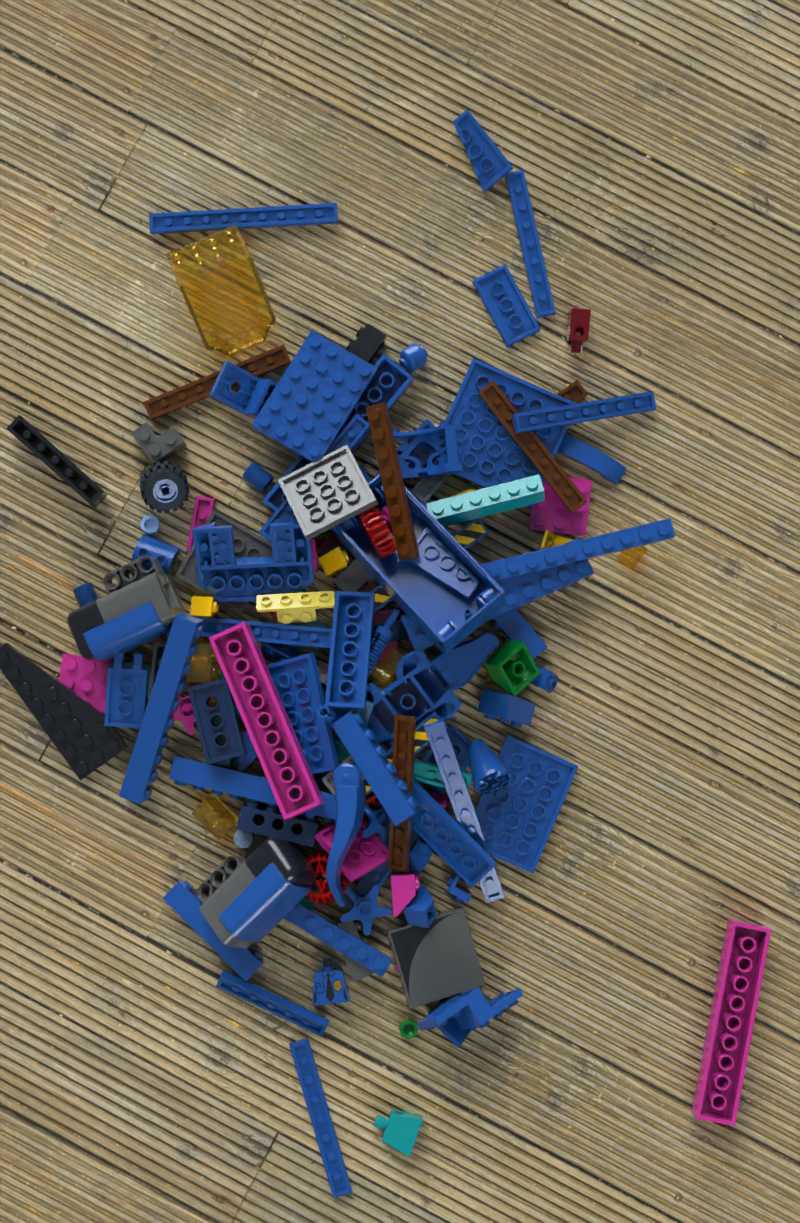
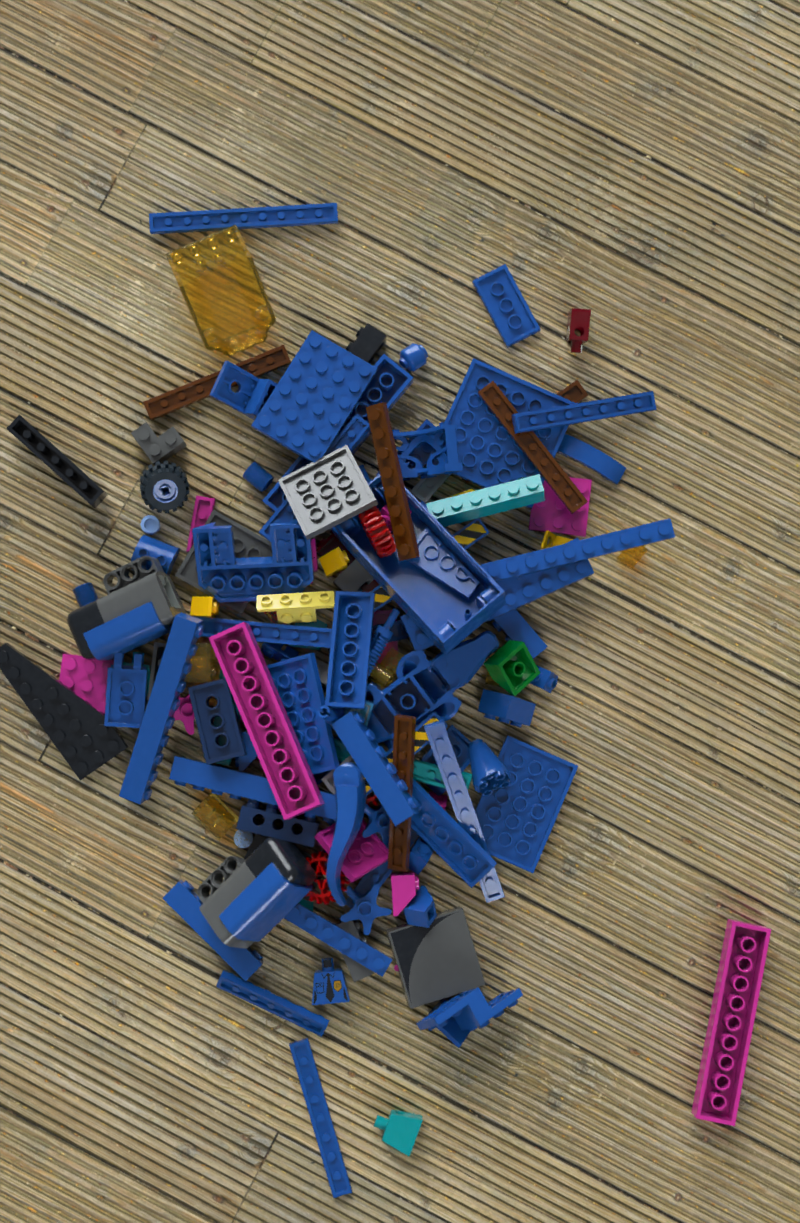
green tile [399,1018,419,1039] -> none
blue bracket [446,873,472,904] -> none
blue wing [453,109,513,193] -> none
blue tile [505,170,556,319] -> none

